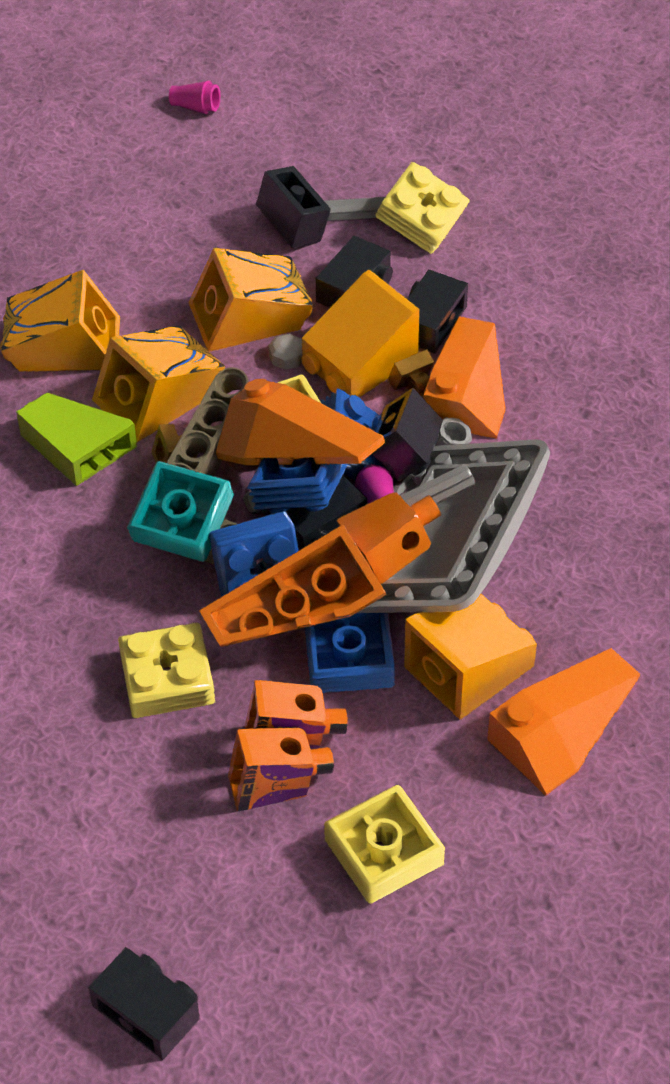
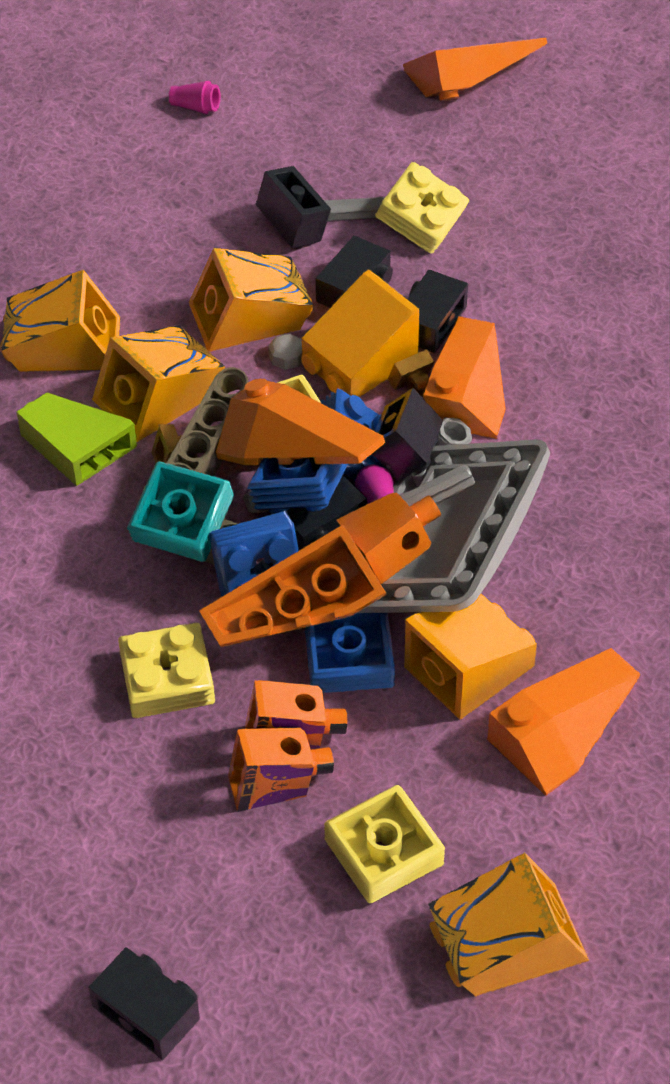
none -> orange wedge [403,38,547,101]
none -> light orange slope [428,852,589,996]

